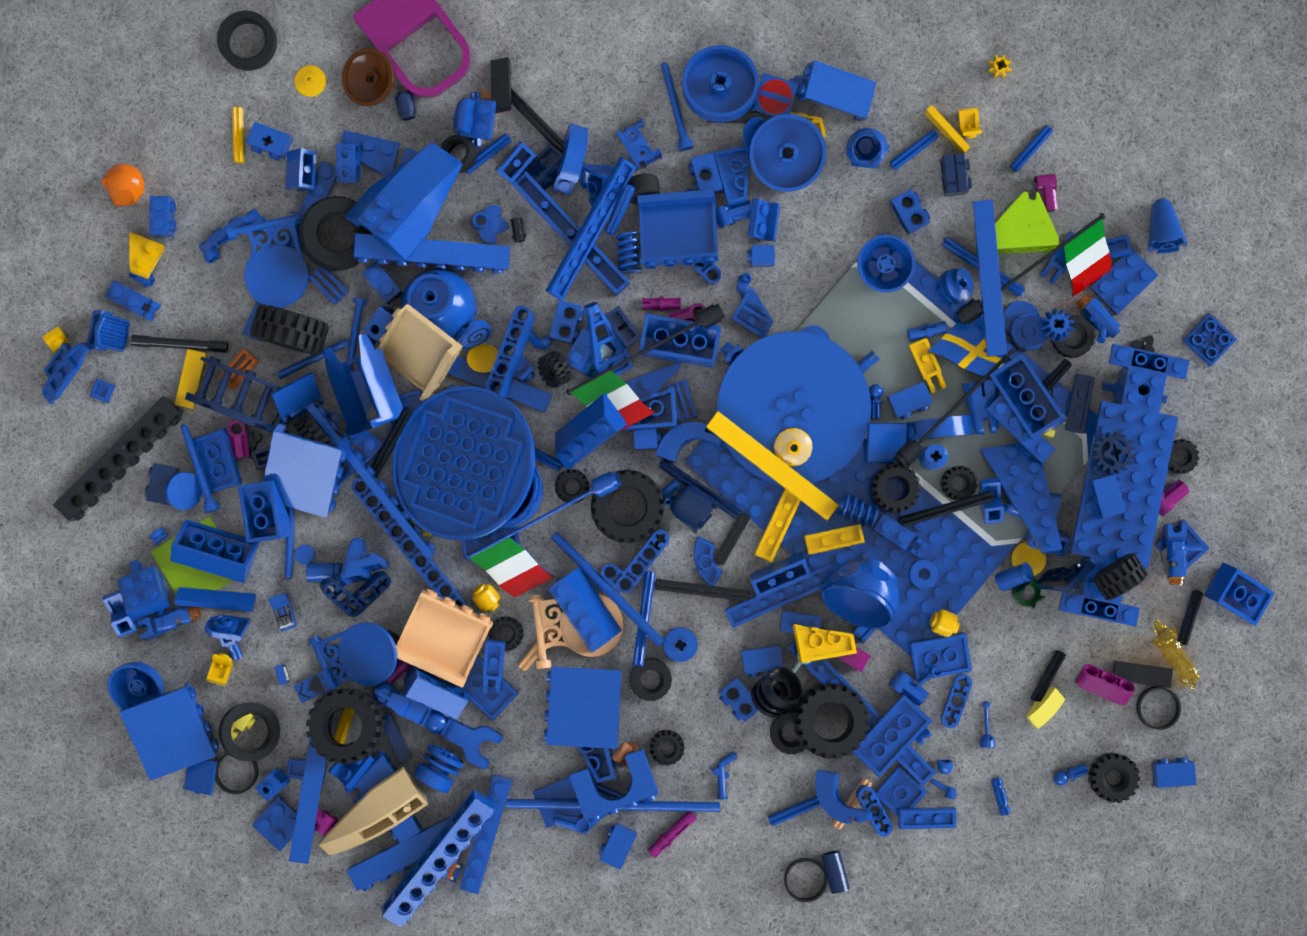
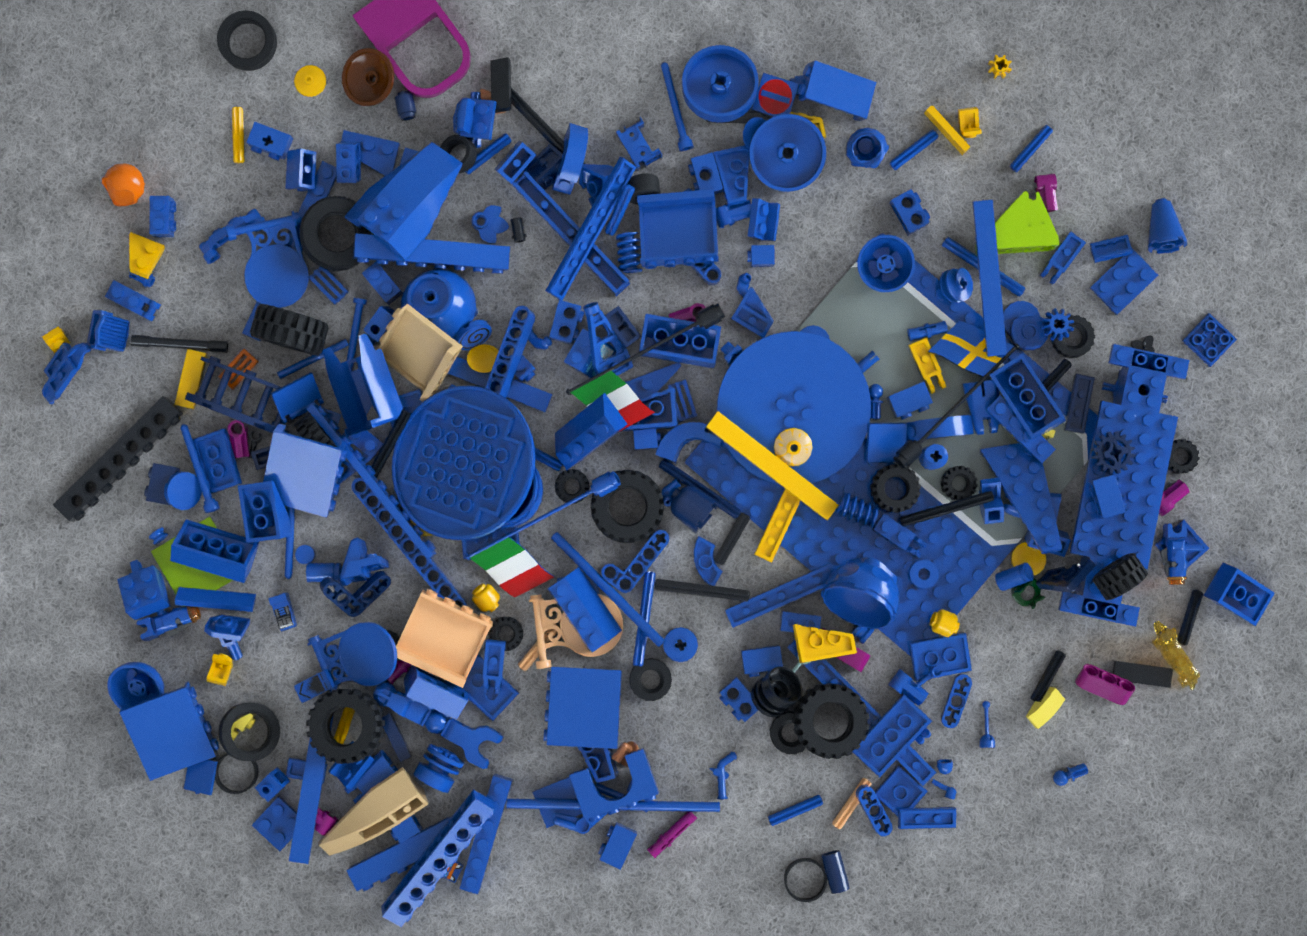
blue tile [89,378,115,403] -> none
blue brick [102,590,137,638] -> none
blue tile [275,664,290,685] -> none
black tyre [537,351,572,388] -> none
magenta pin [642,296,681,311] -> none
black tyre [650,730,684,766] -> none
blue brick [749,552,812,598] -> none
yellow tile [804,524,865,555] -> none
blue arch [815,770,873,824] -> none
dark blue brick [940,153,972,196] -> none
flag [955,213,1111,326] -> none
blue axle [991,777,1010,816] -> none
blue piece [1076,293,1121,343] -> none
black tyre [1088,753,1141,803] -> none
black tyre [1136,687,1181,730] -> none
blue brick [1151,757,1197,788] -> none

